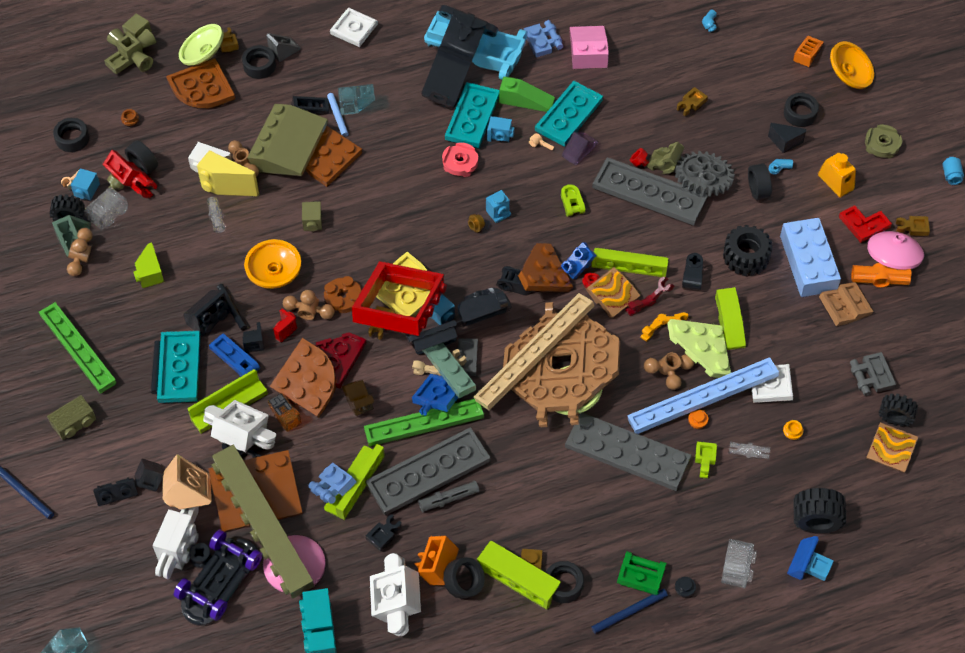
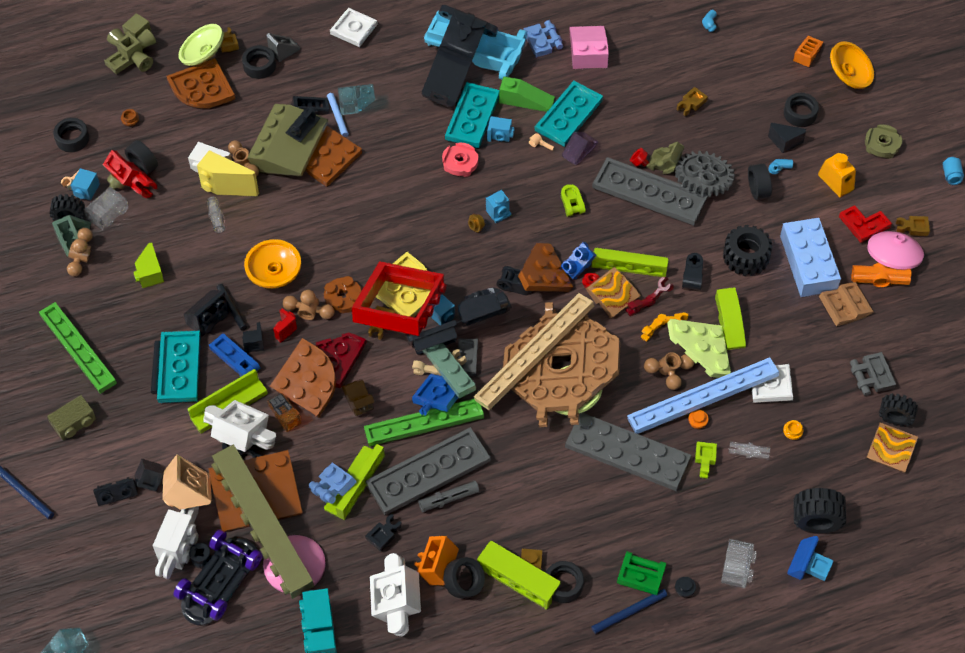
olive brick [302,201,322,231] -> none
none -> black hinge [285,106,320,143]

